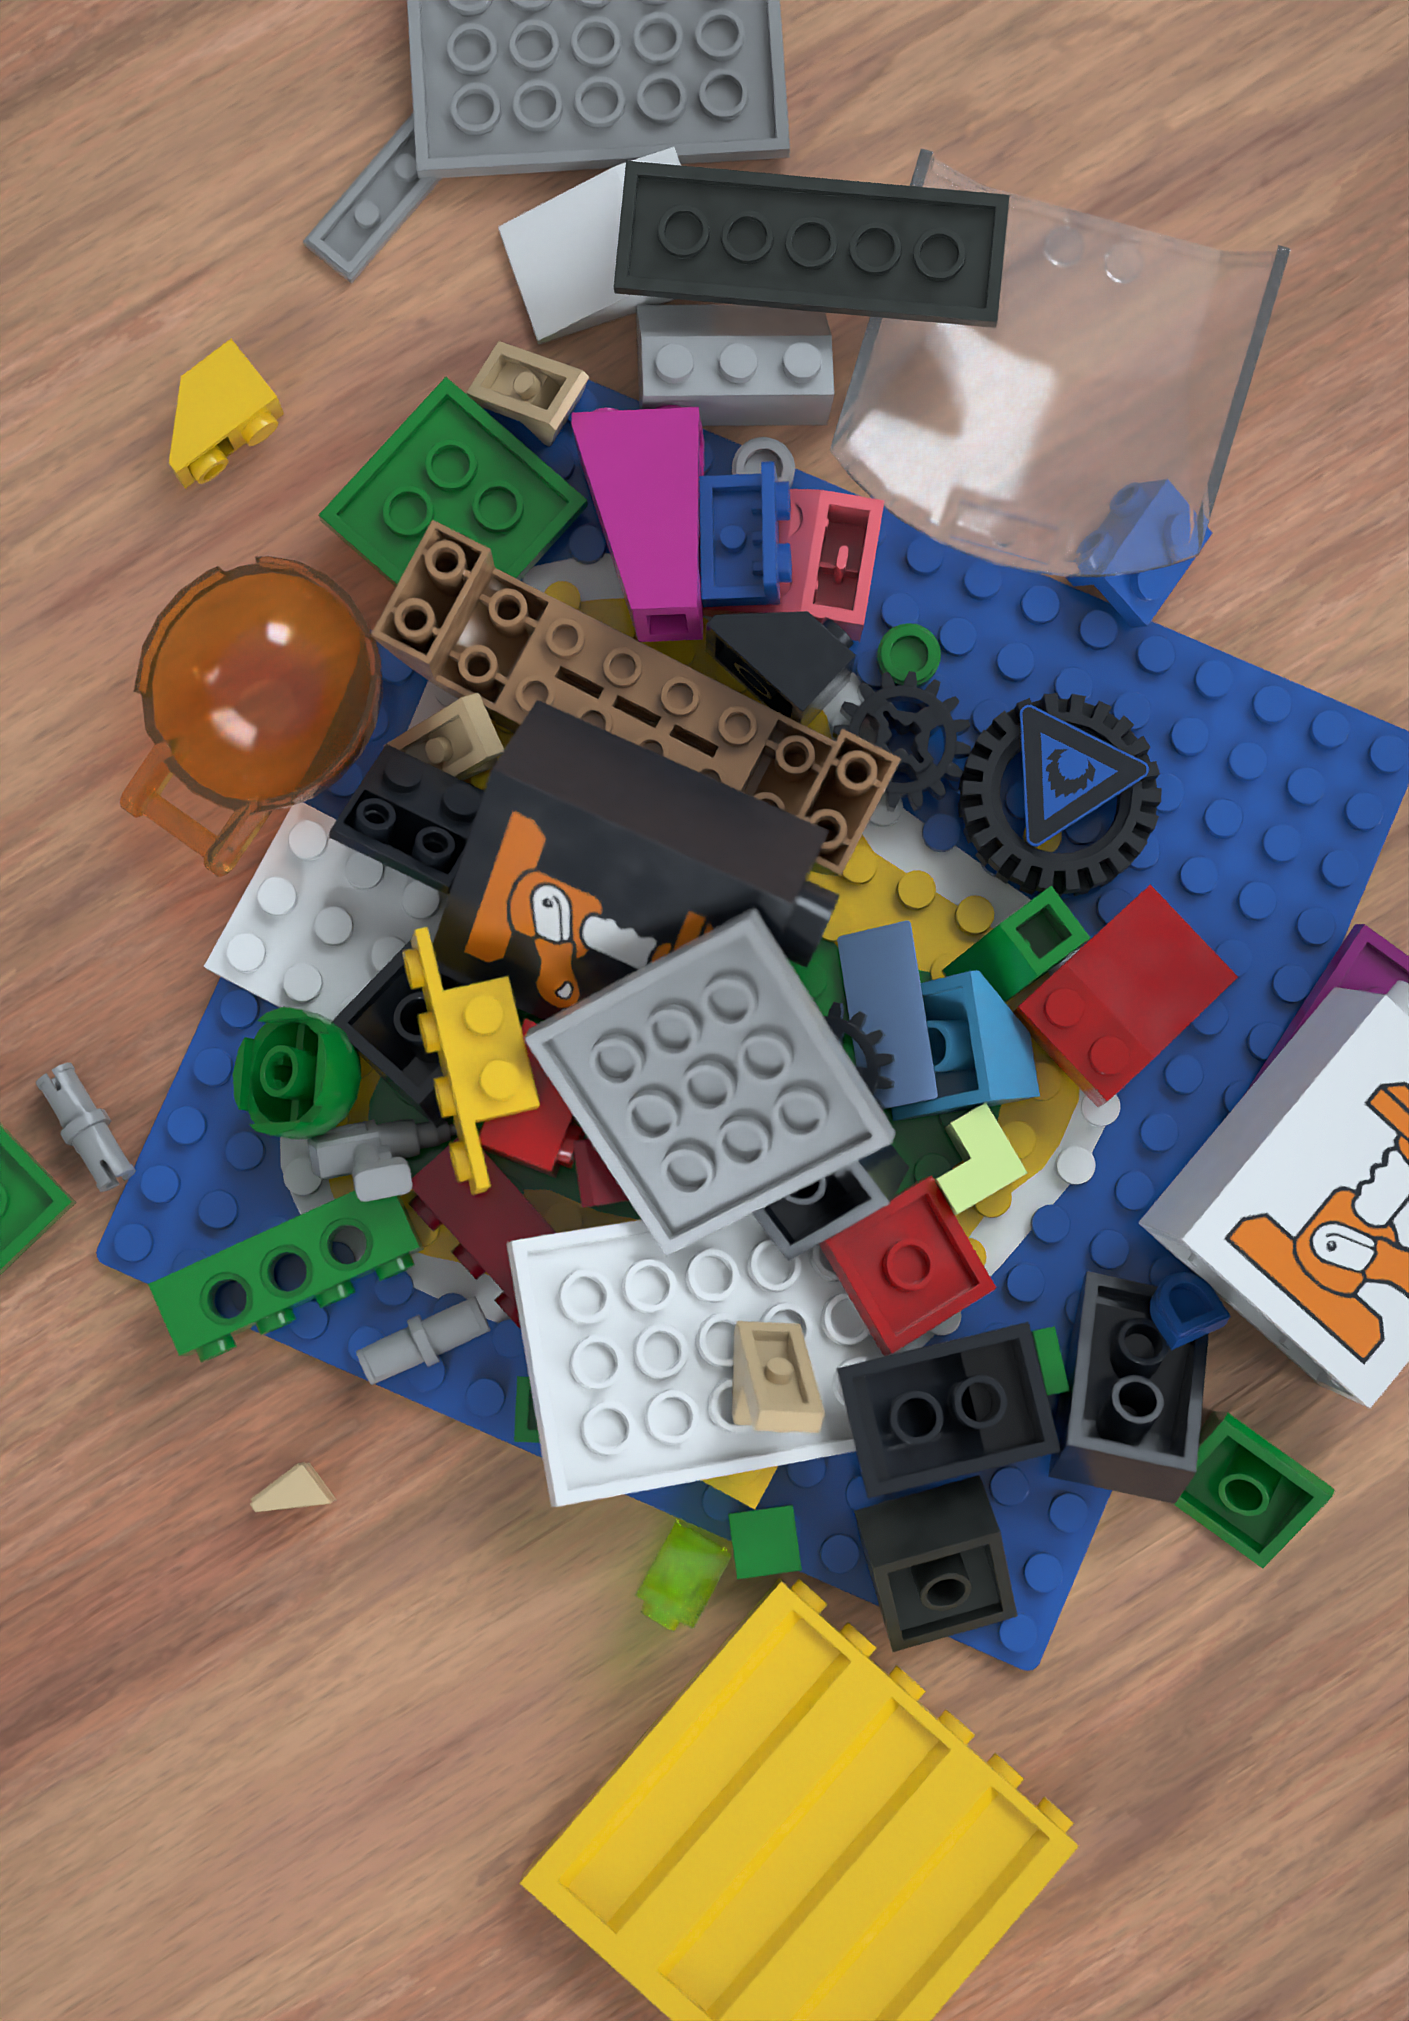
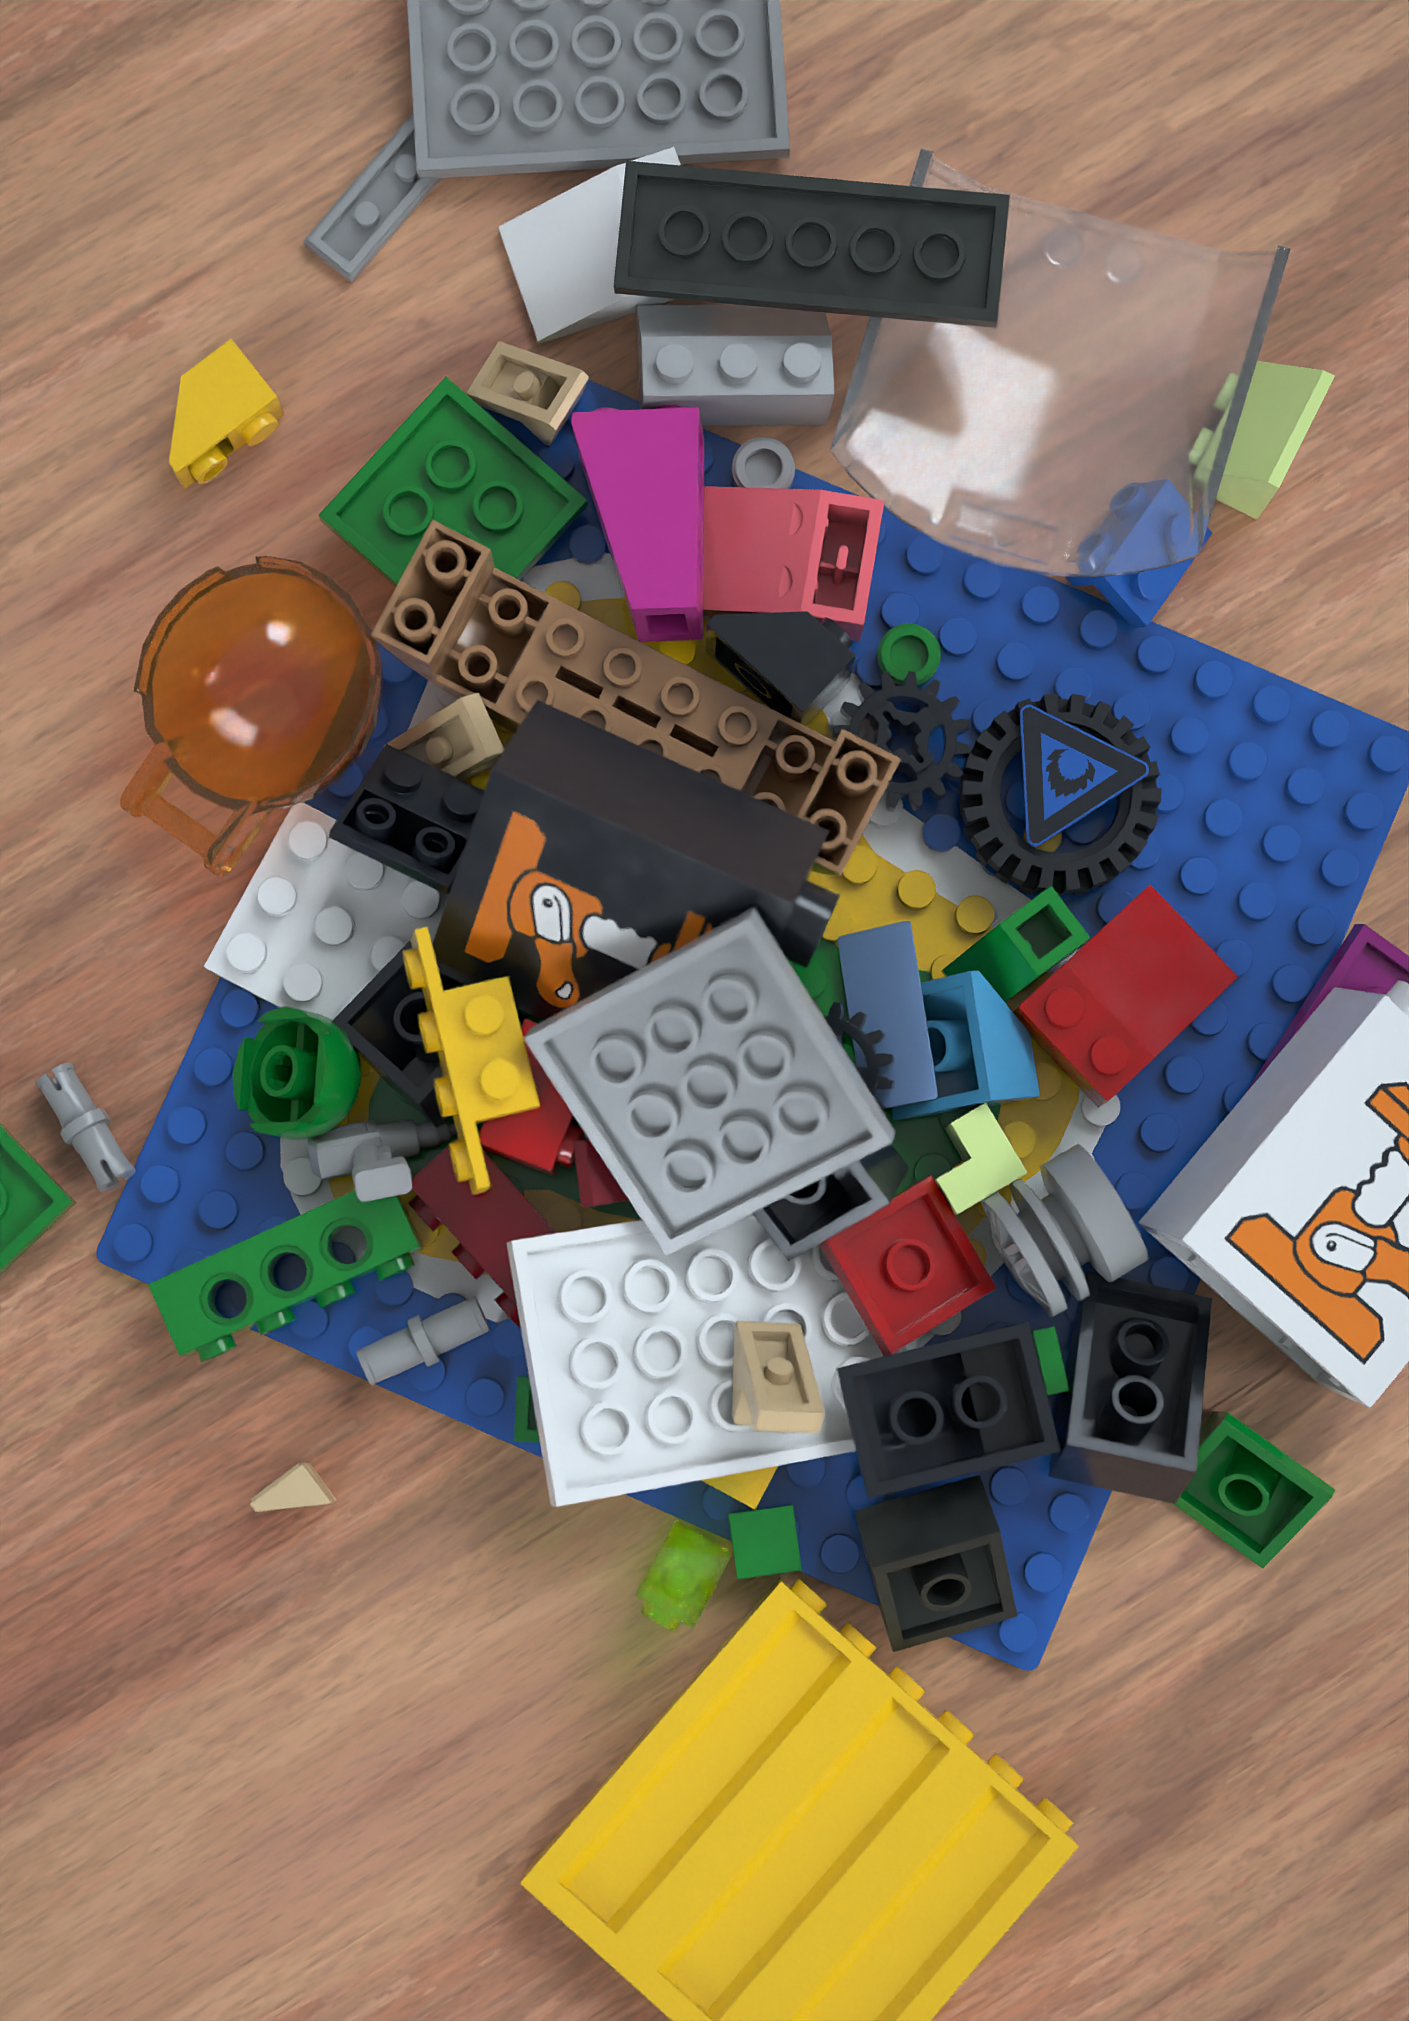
blue bracket [699,461,792,607] -> none
blue tile [1150,1272,1231,1350] -> none
none -> light grey wheel [981,1143,1149,1317]
none -> yellowish green slope [1189,361,1335,520]

